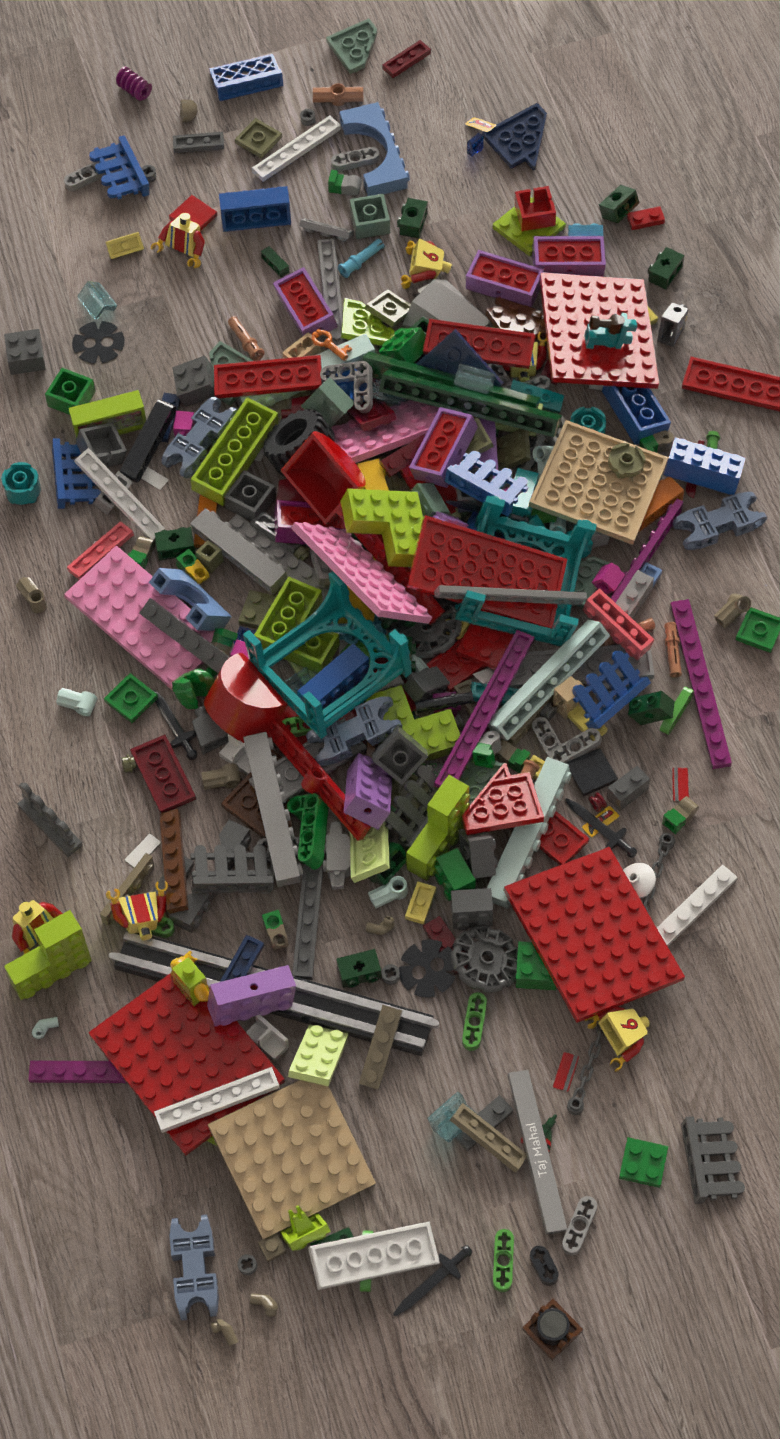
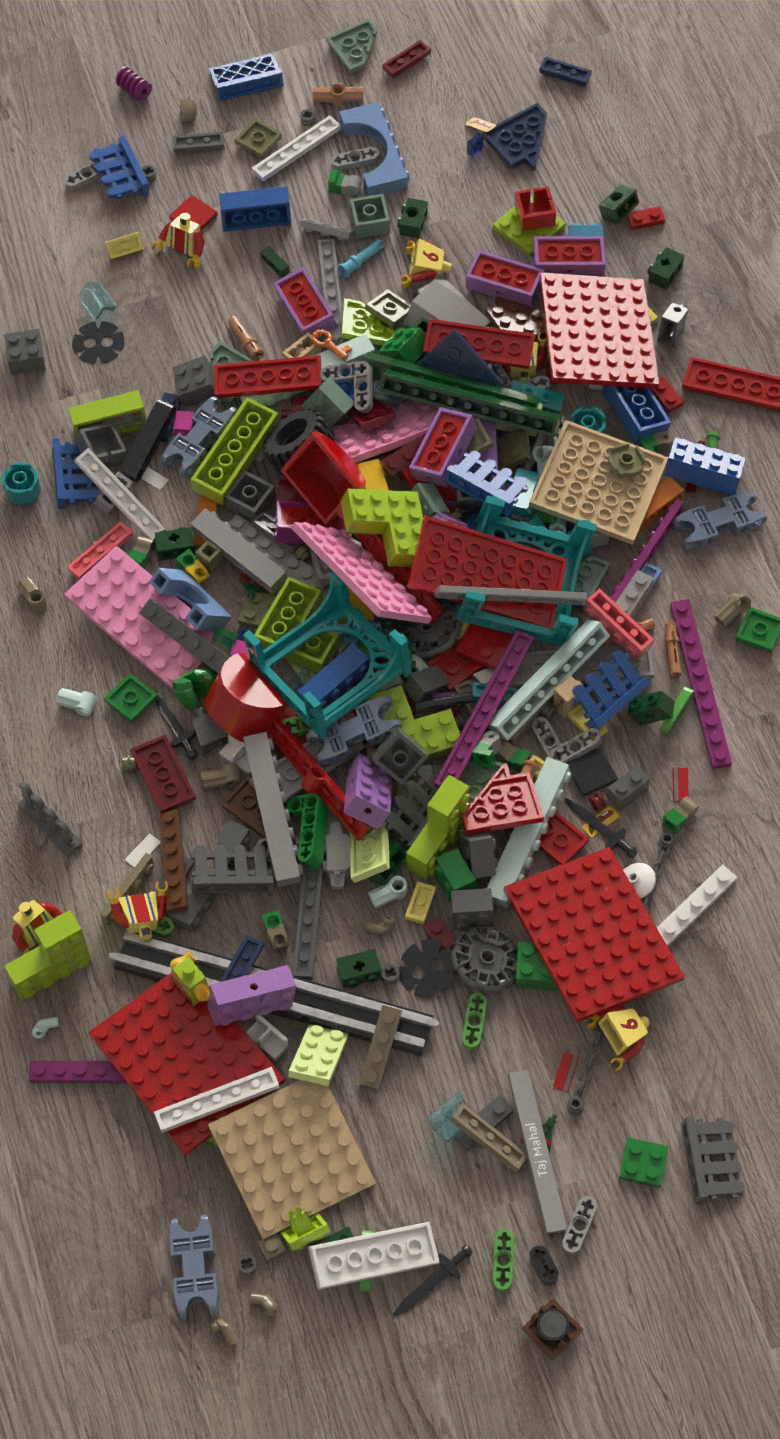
green brick [45,368,96,415] -> none
clear light blue panel [454,364,495,394] -> none
teal hips [584,313,637,349] -> none
dark pink brick [591,563,625,594] -> none
none -> dark green piece [239,573,263,600]
none -> dark blue plate [539,56,592,87]
none -> red plate [650,377,684,413]

